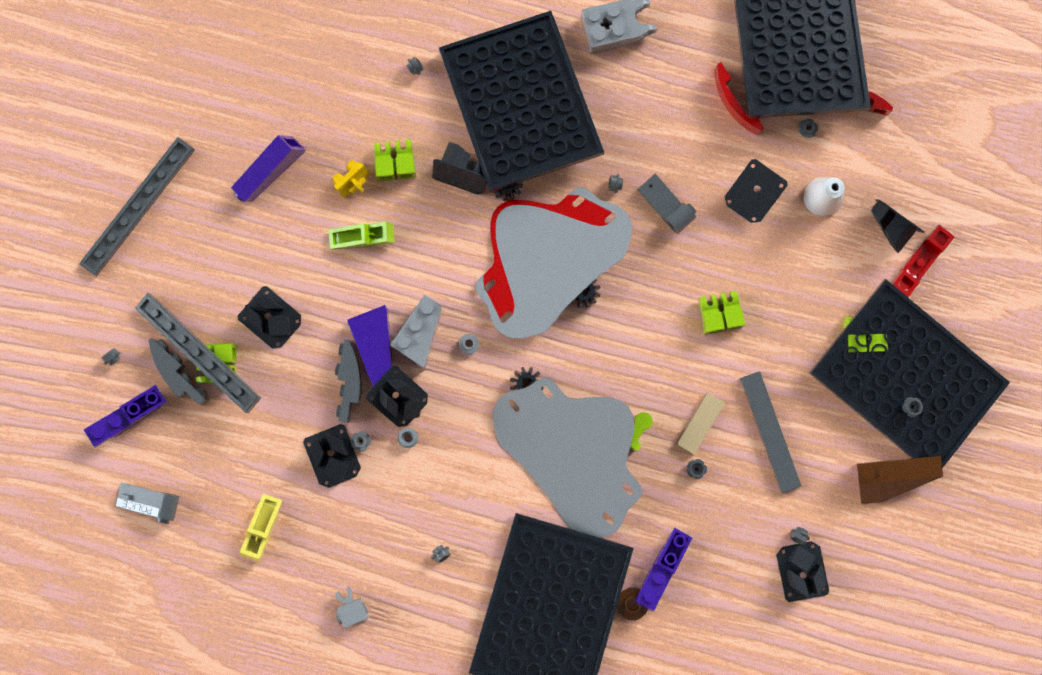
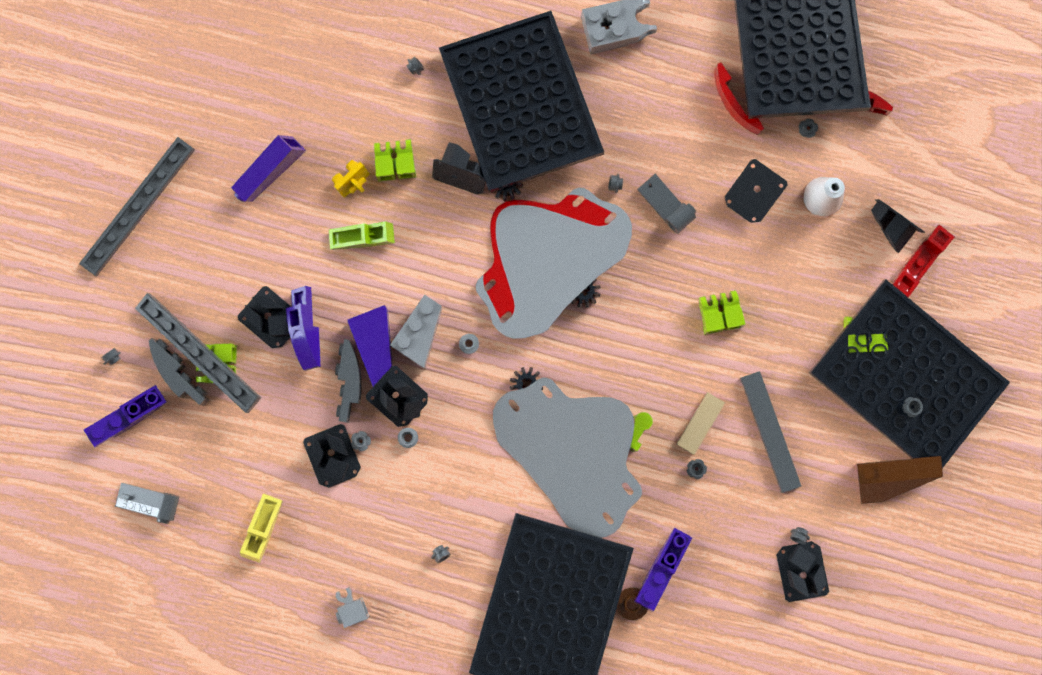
none -> dark purple slope [286,286,321,371]

